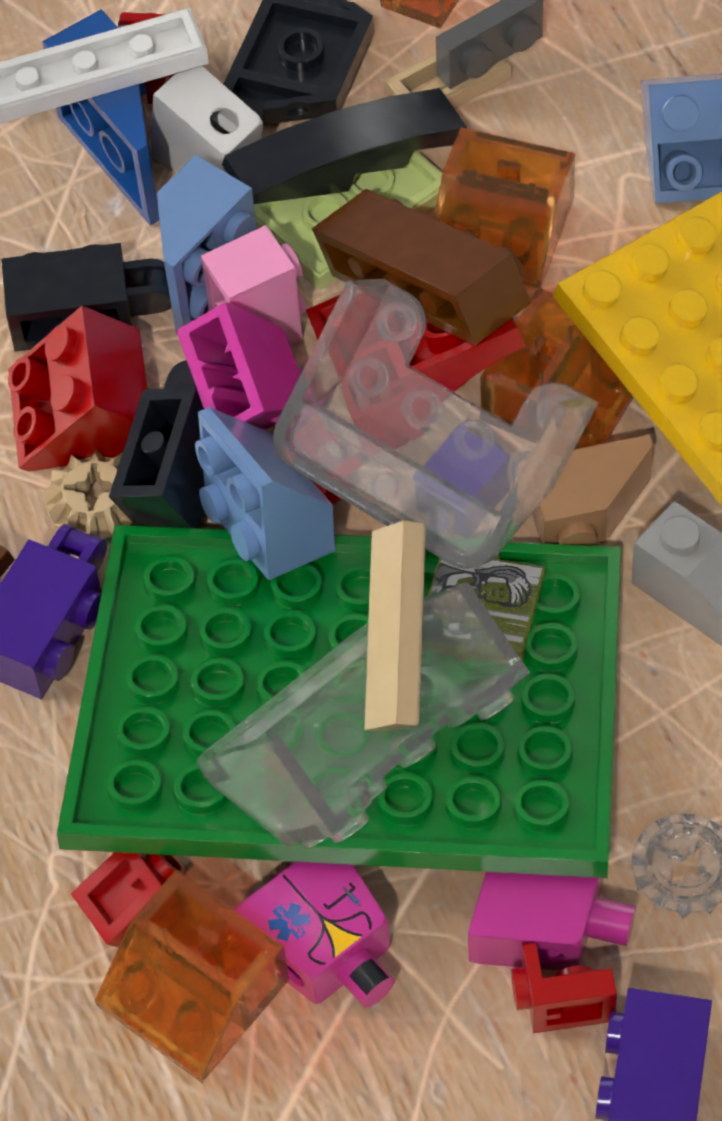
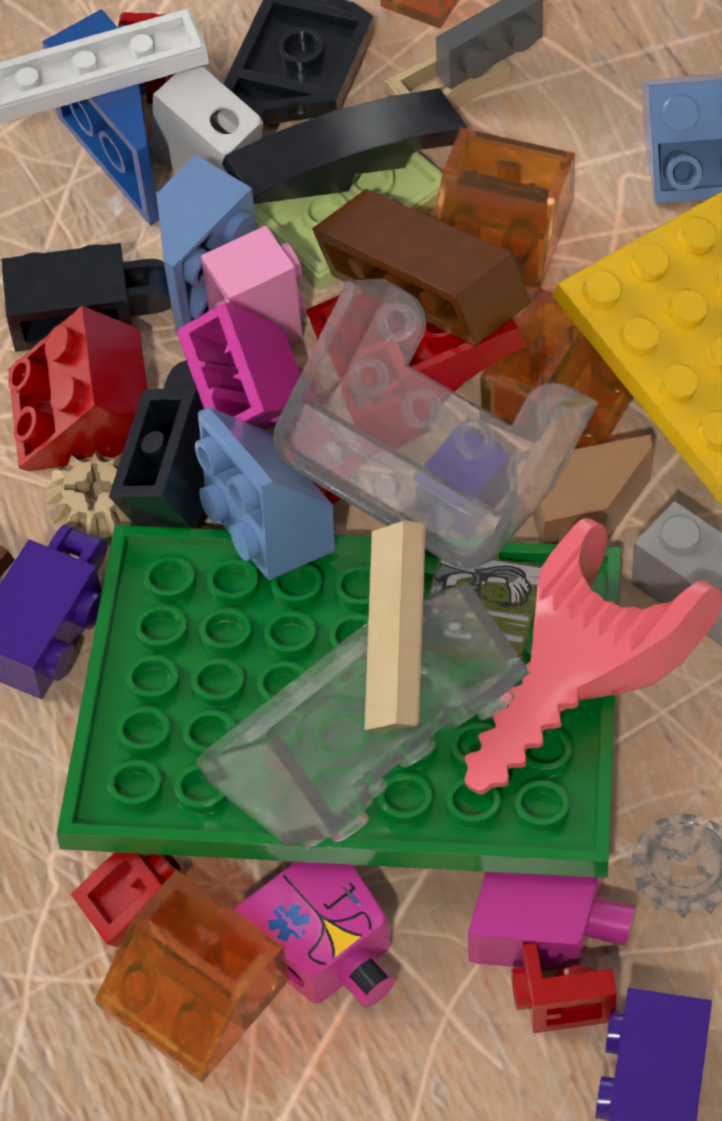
none -> coral animal [465,518,722,795]

